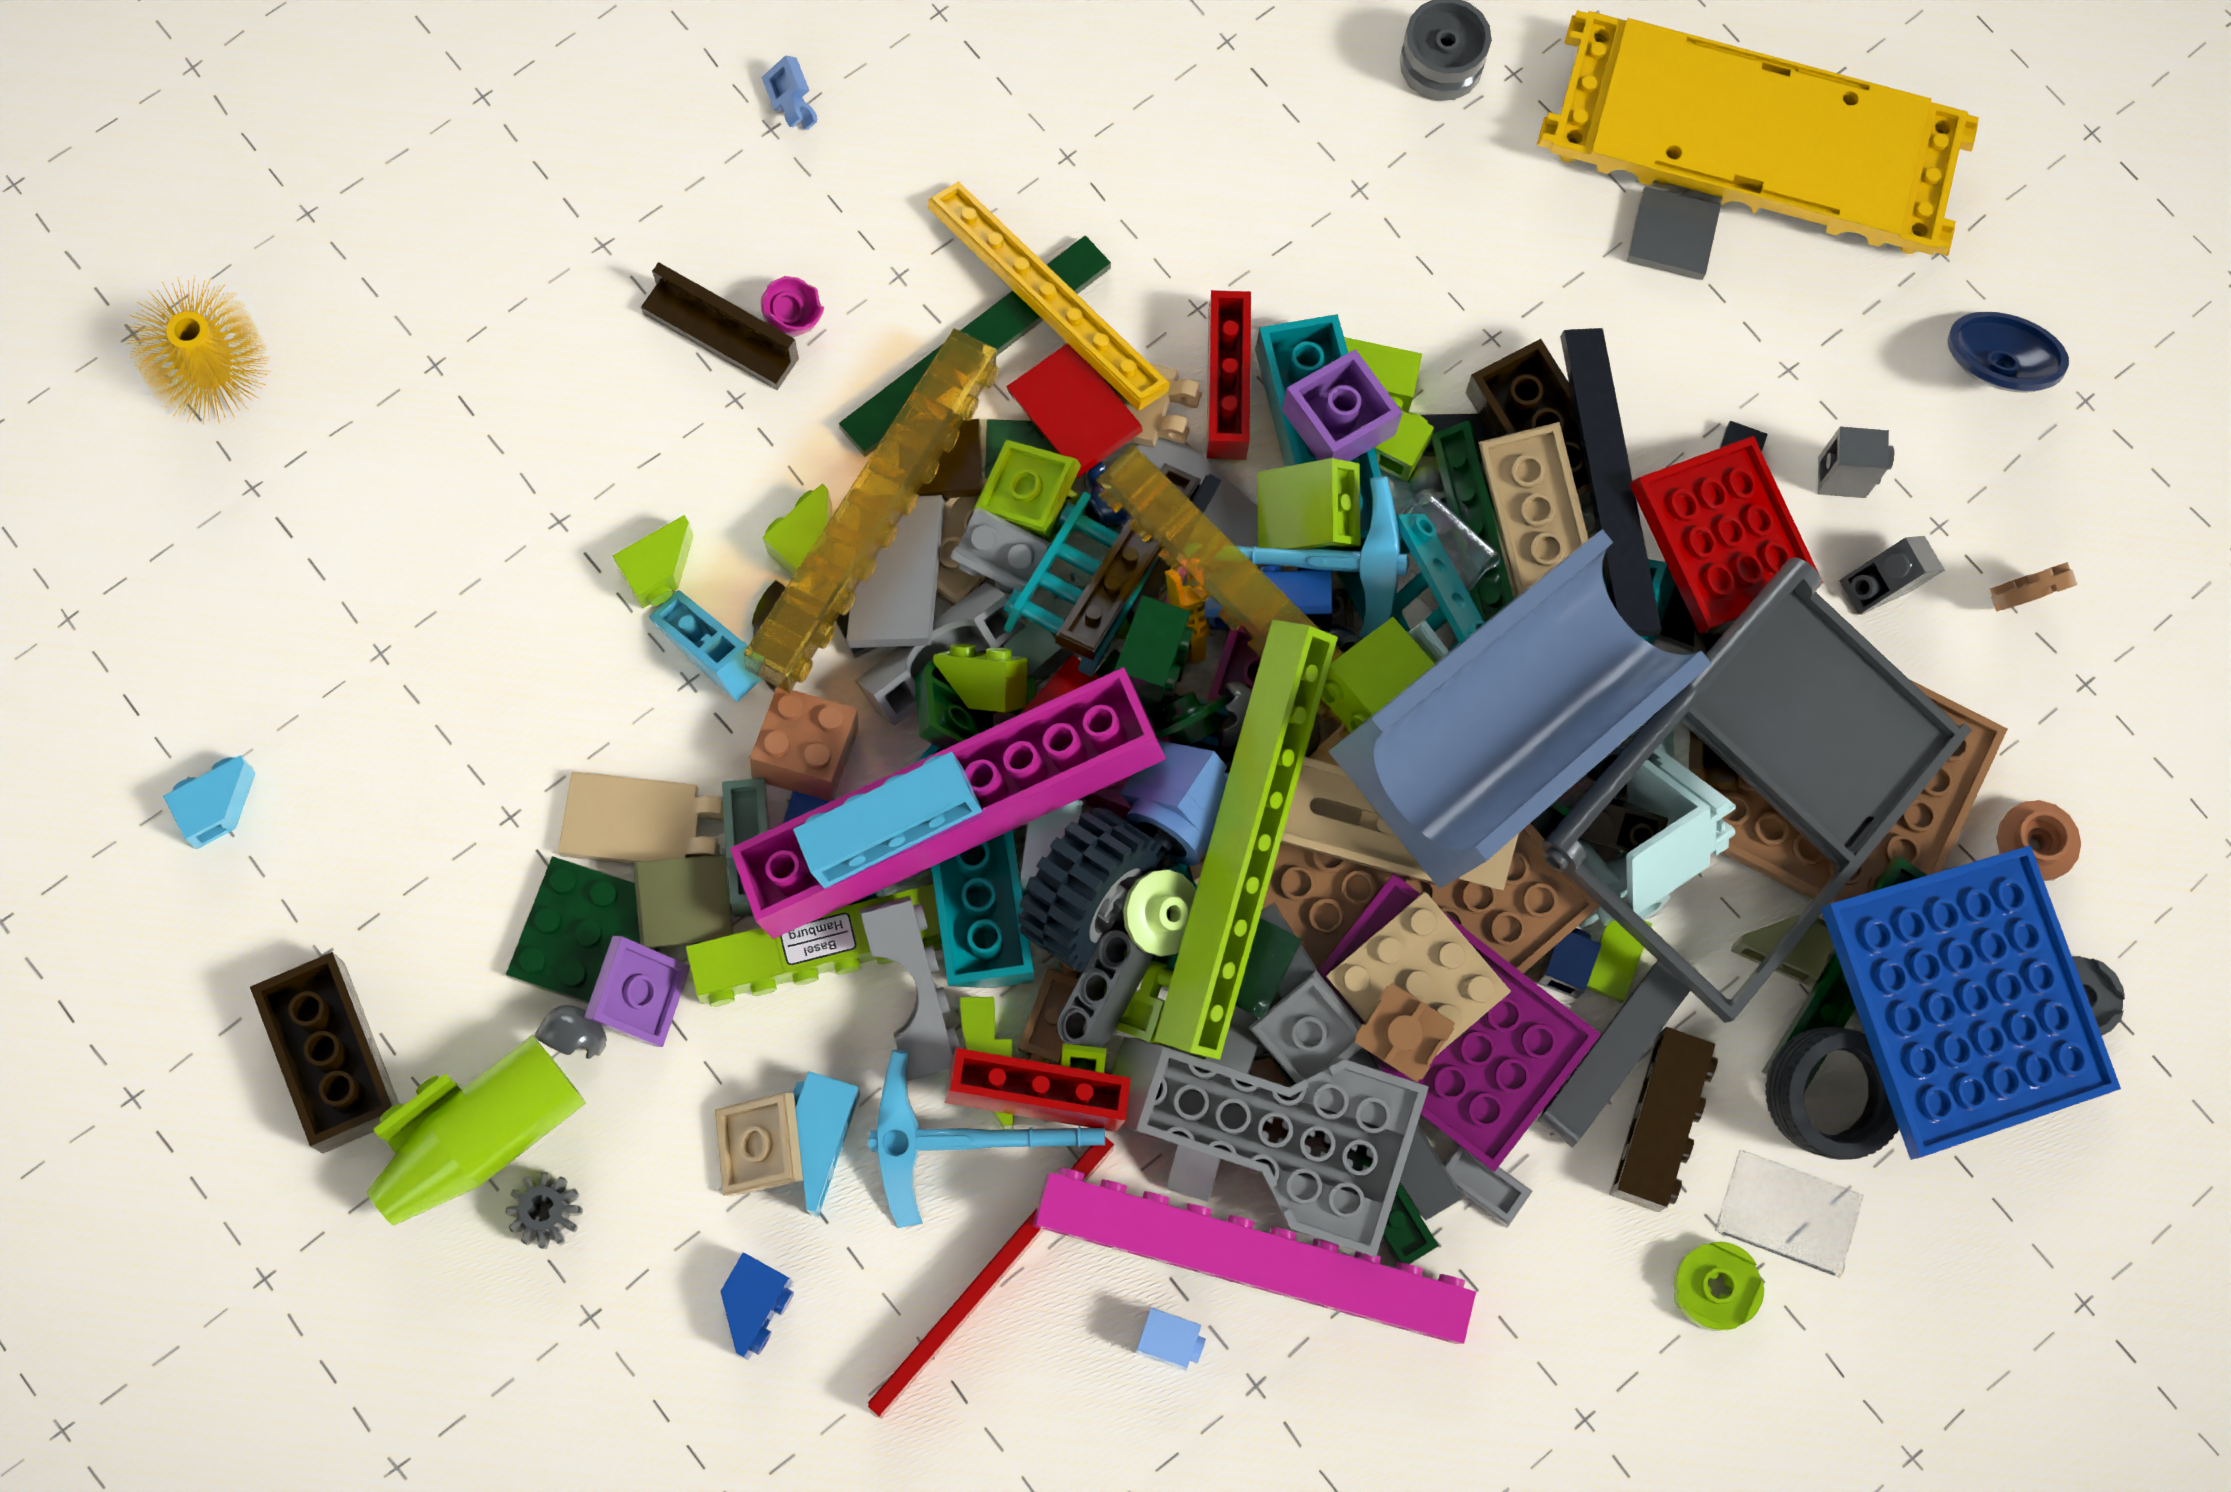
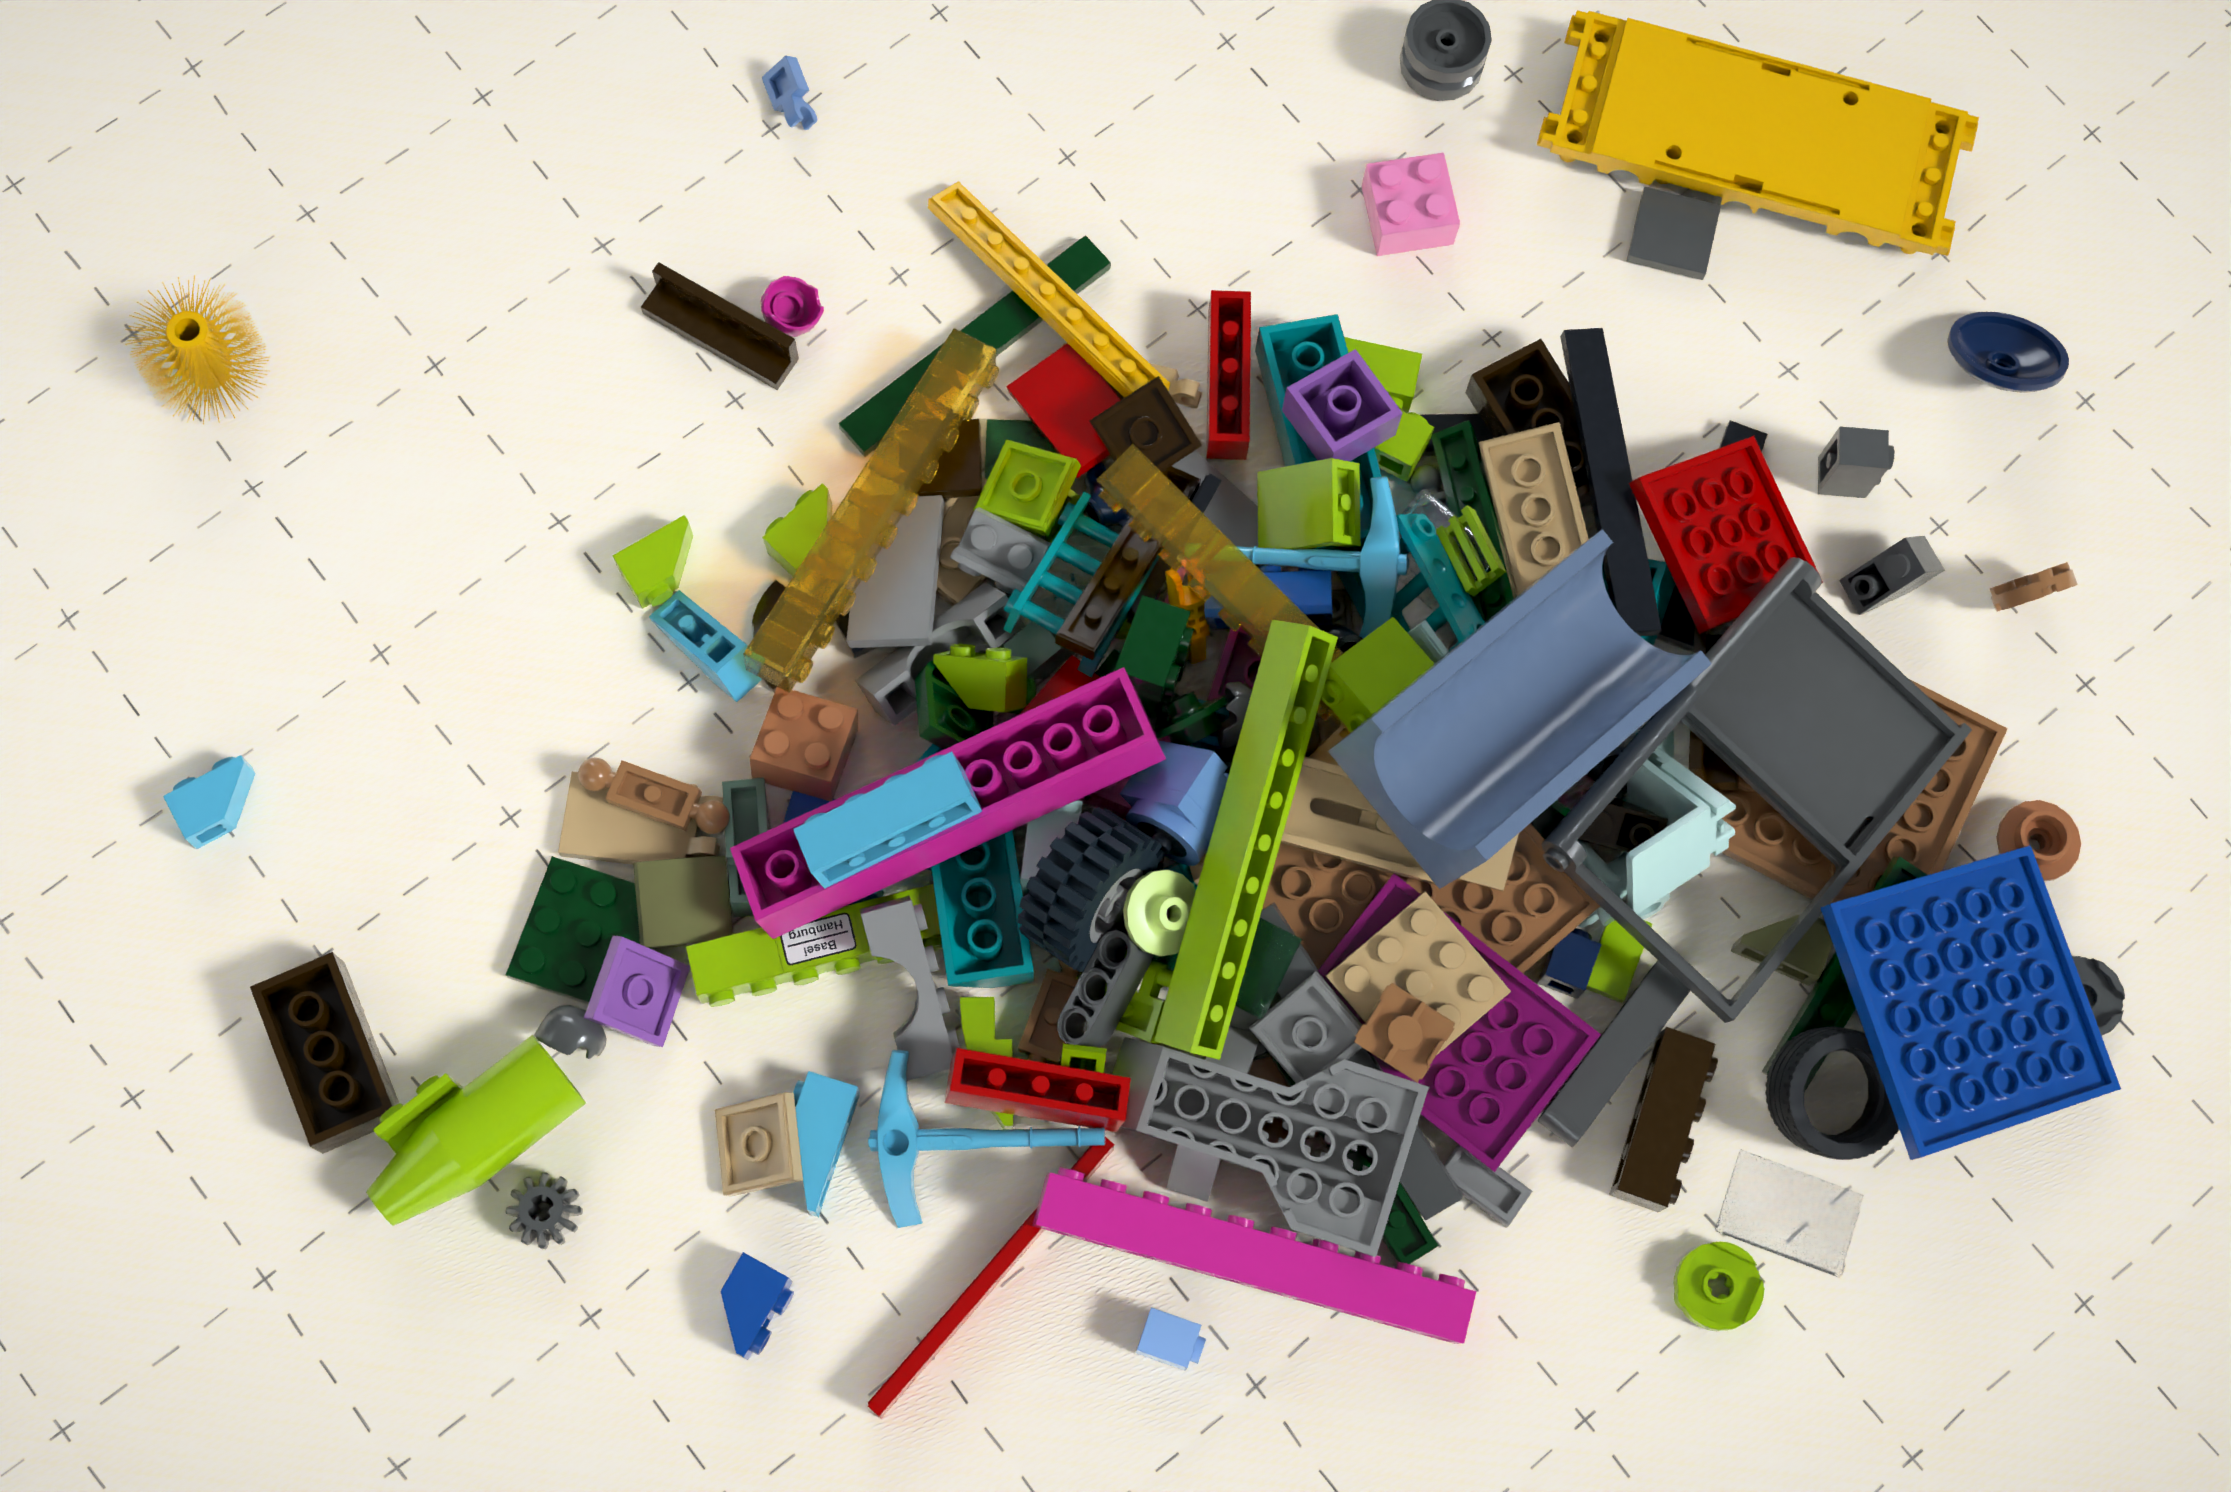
none -> medium nougat plate [578,757,730,834]
none -> dark brown tile [1089,376,1203,490]
none -> bright pink brick [1361,152,1460,256]
none -> lime tile [1436,505,1506,596]

